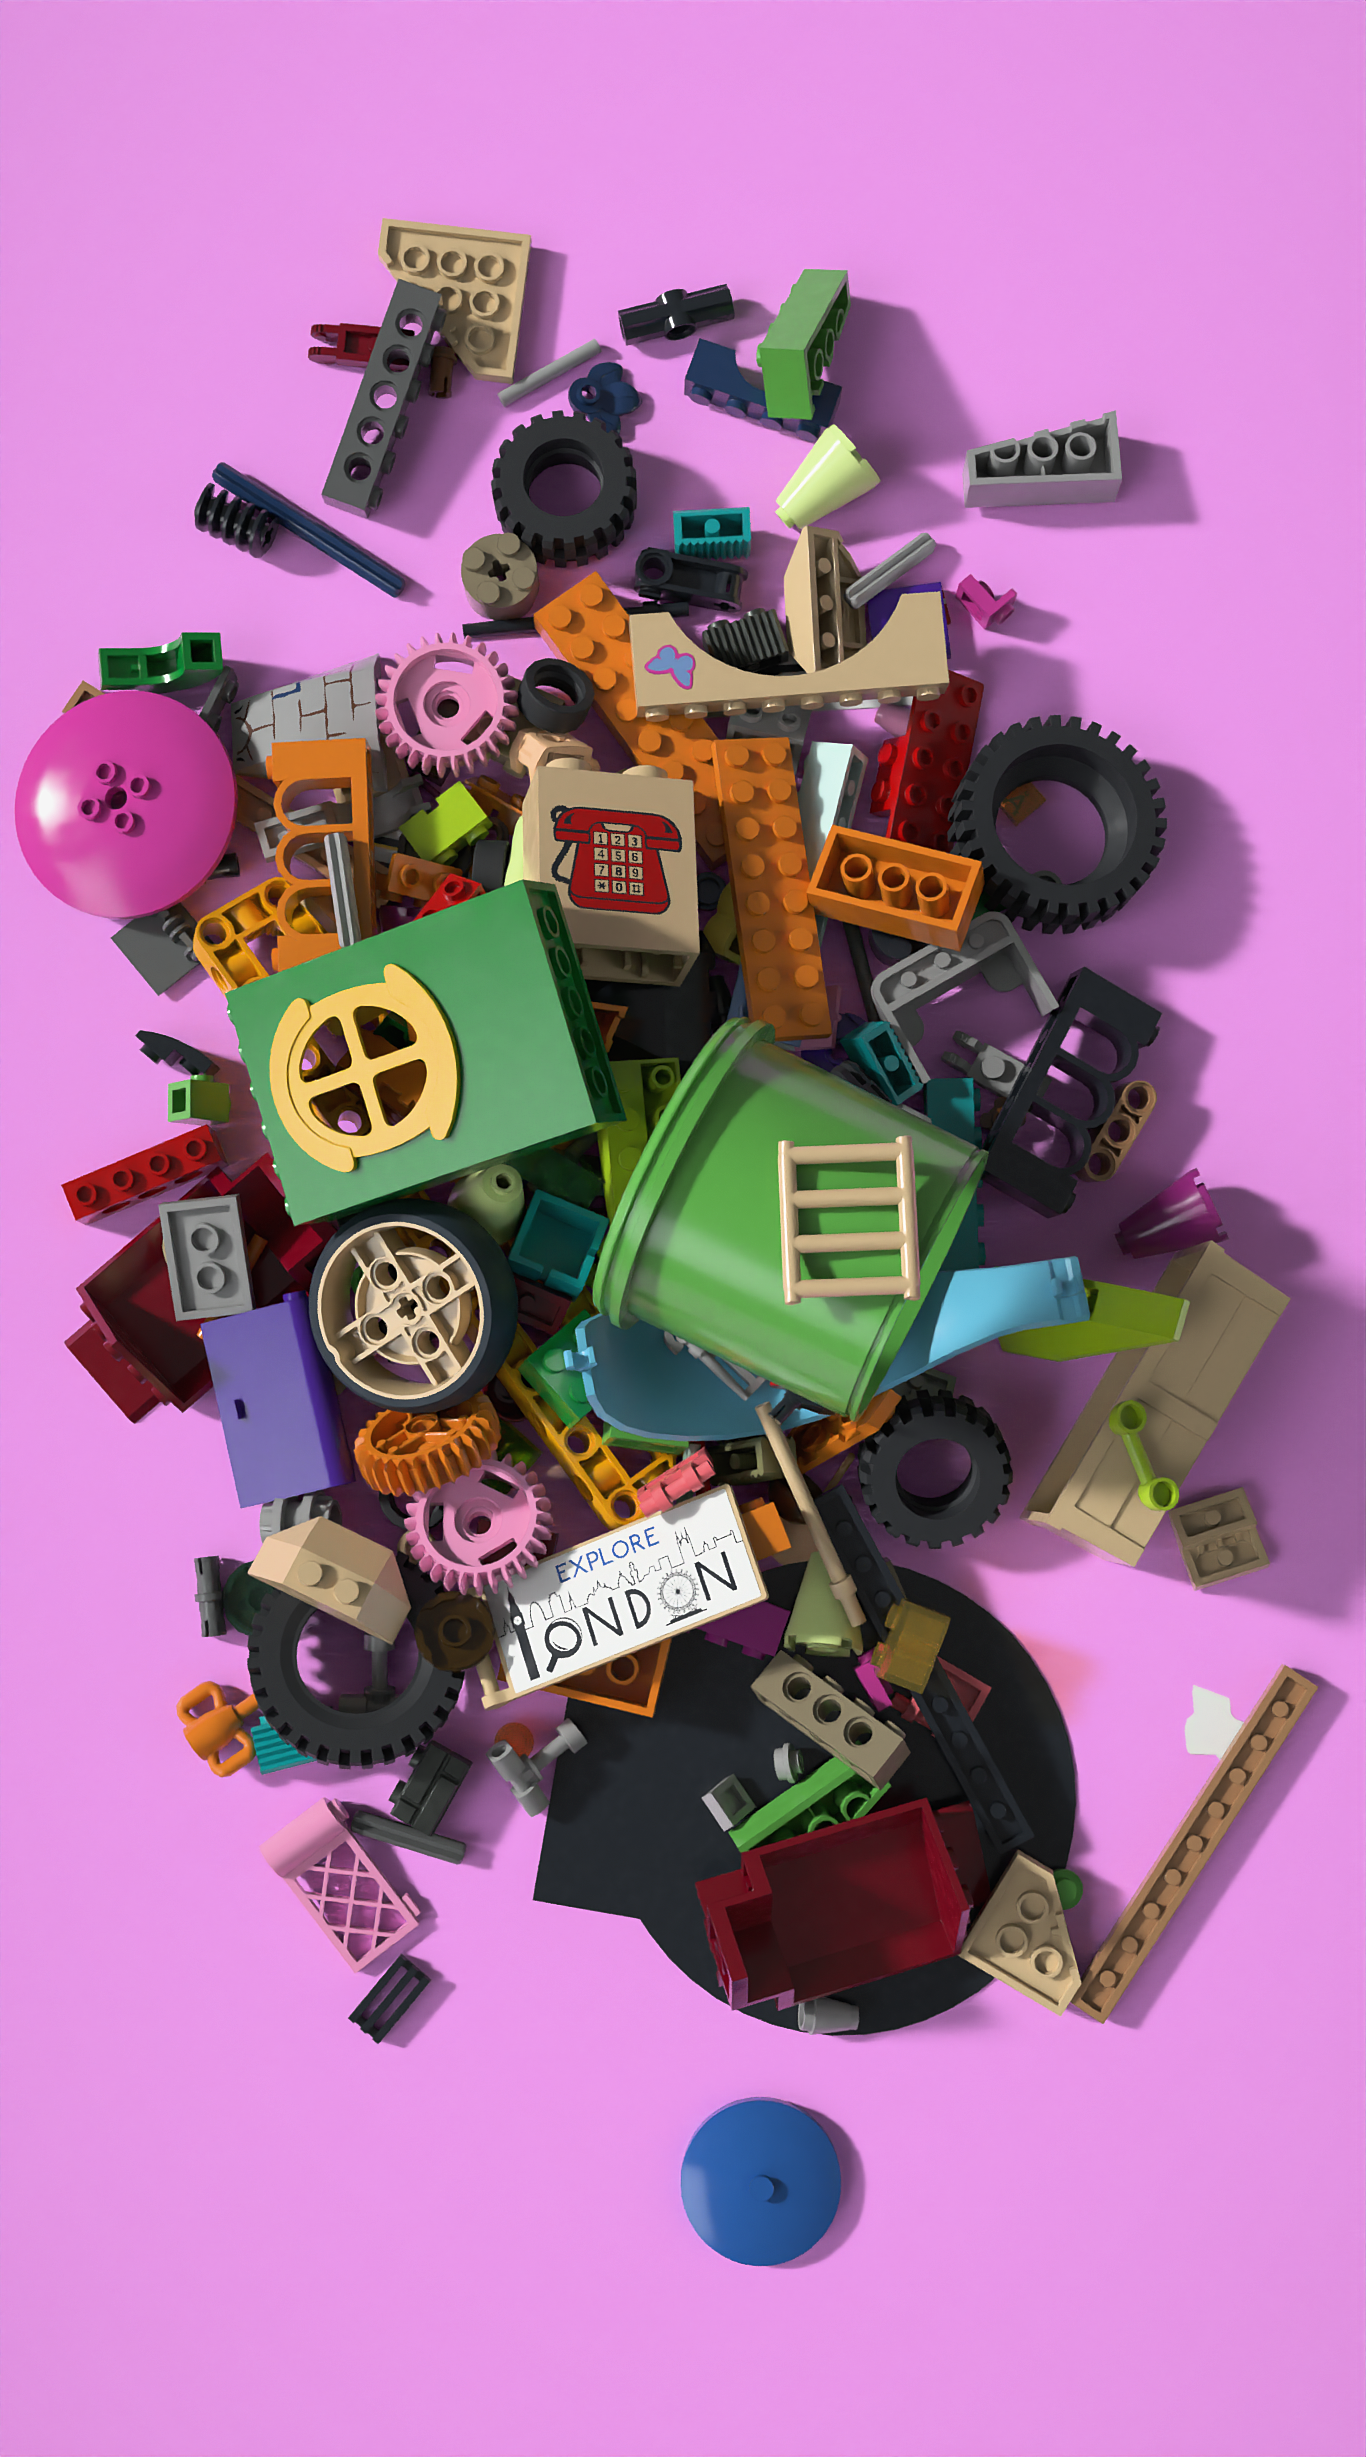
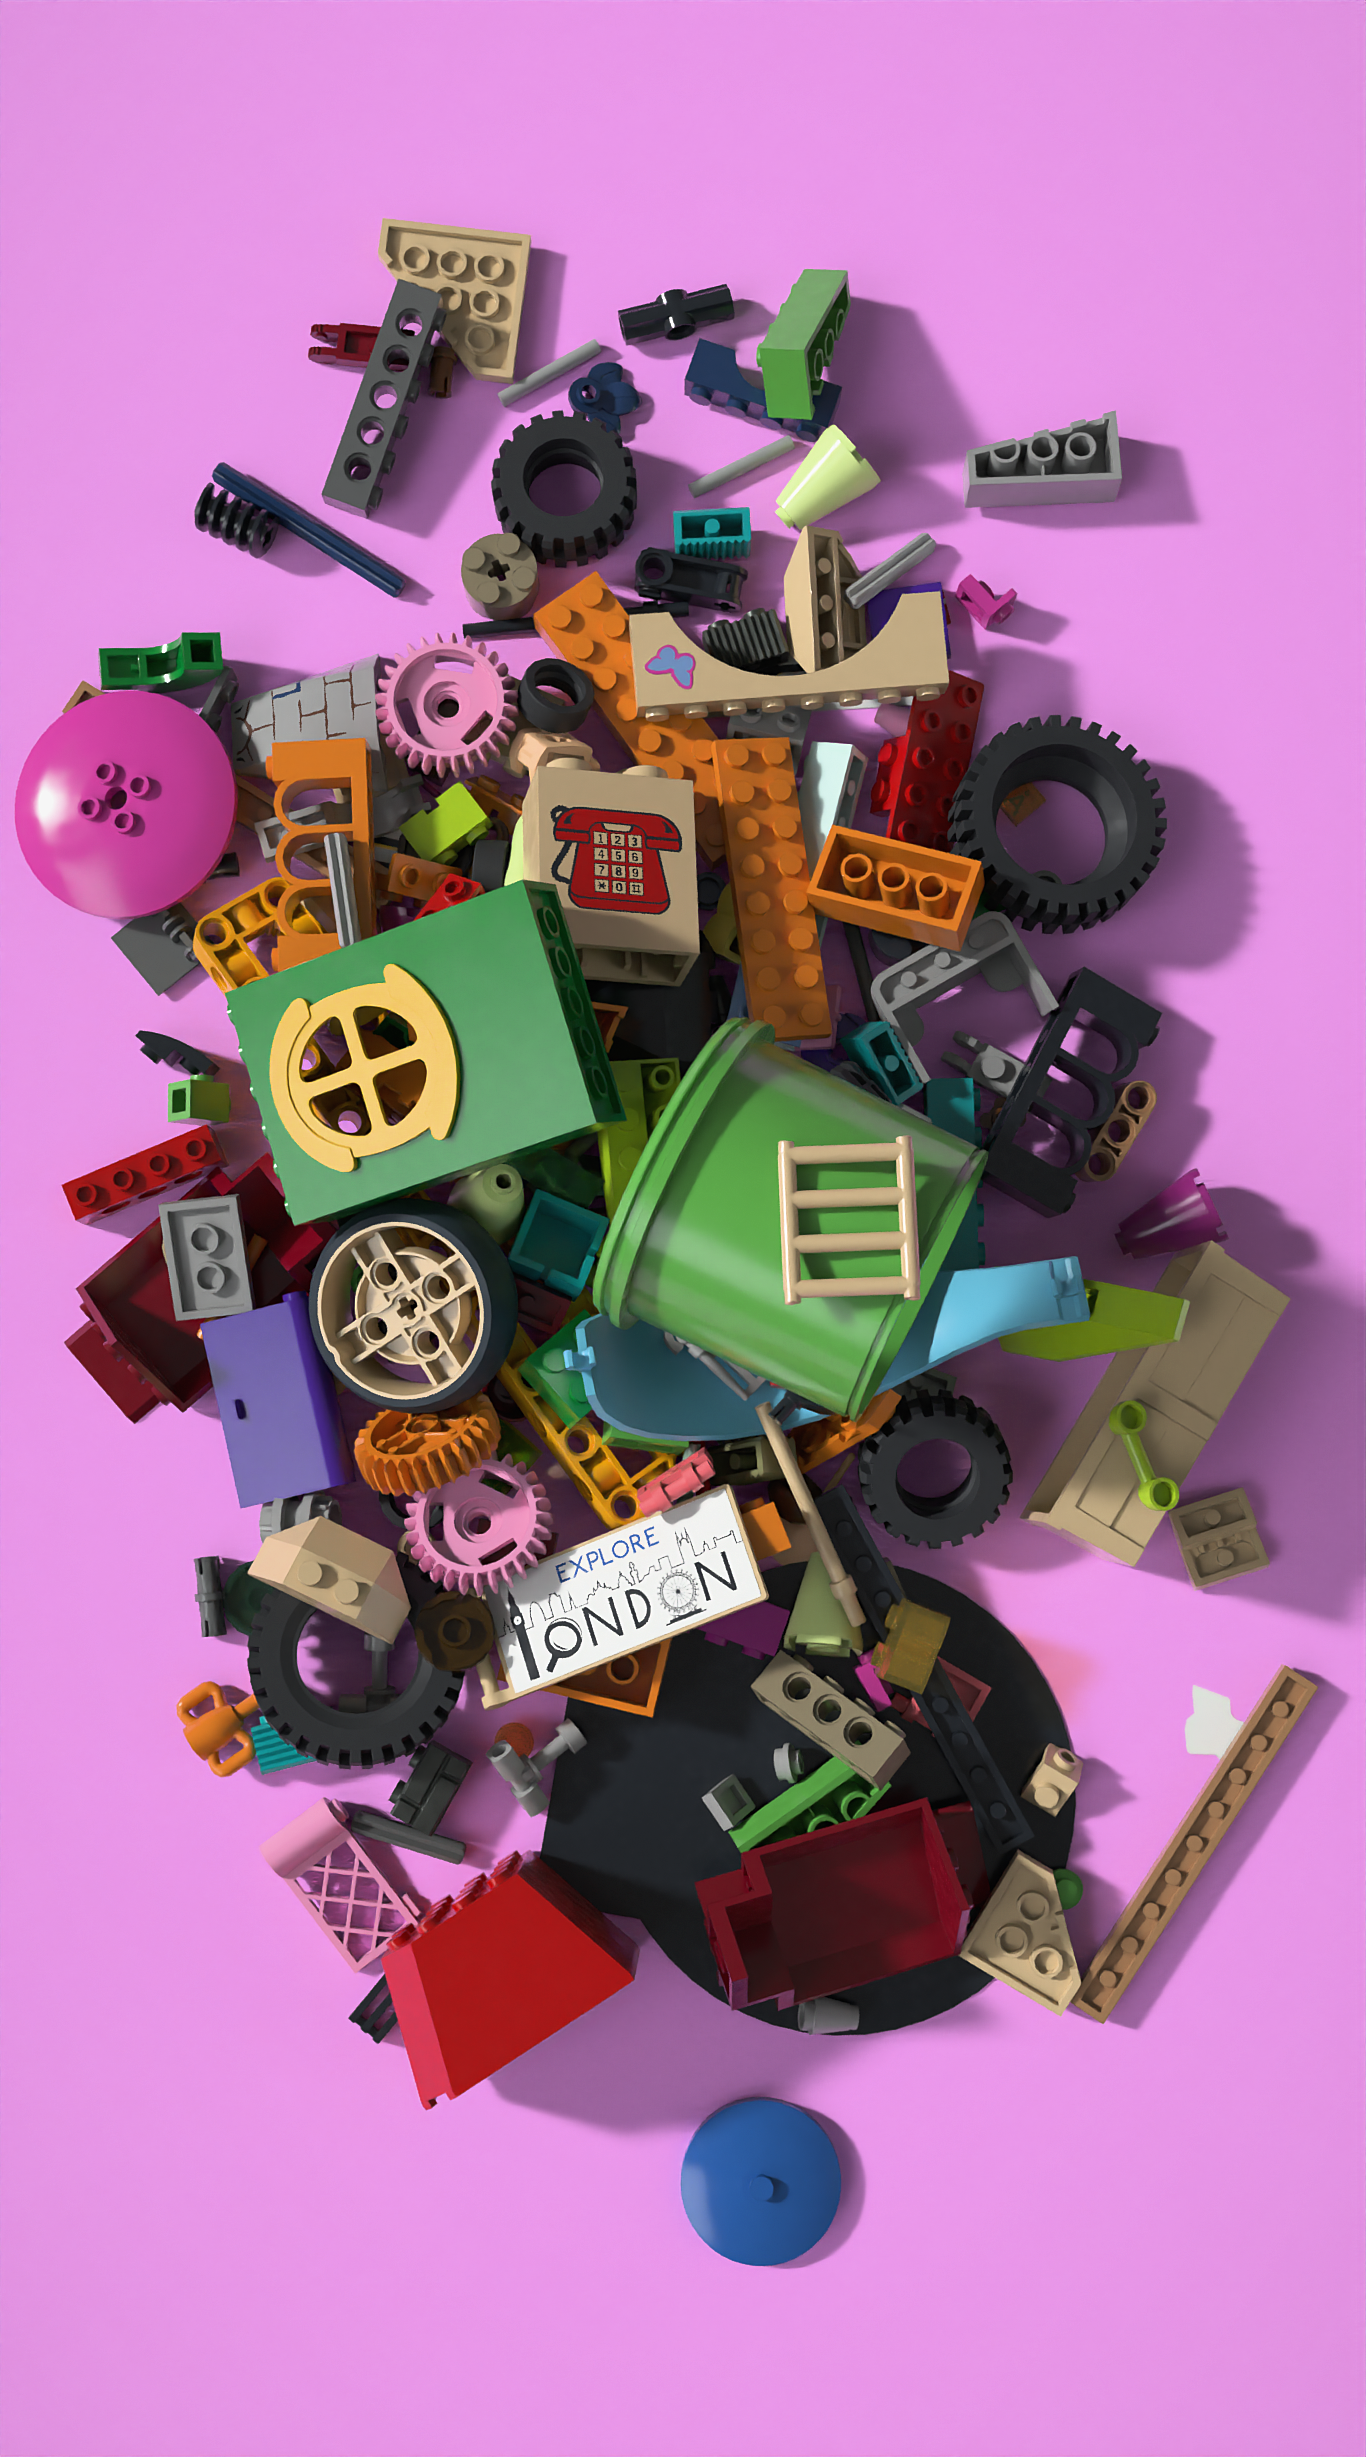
none -> red windscreen [381,1849,640,2111]
none -> light grey bar [688,435,795,498]
none -> tan bracket [1021,1743,1083,1817]

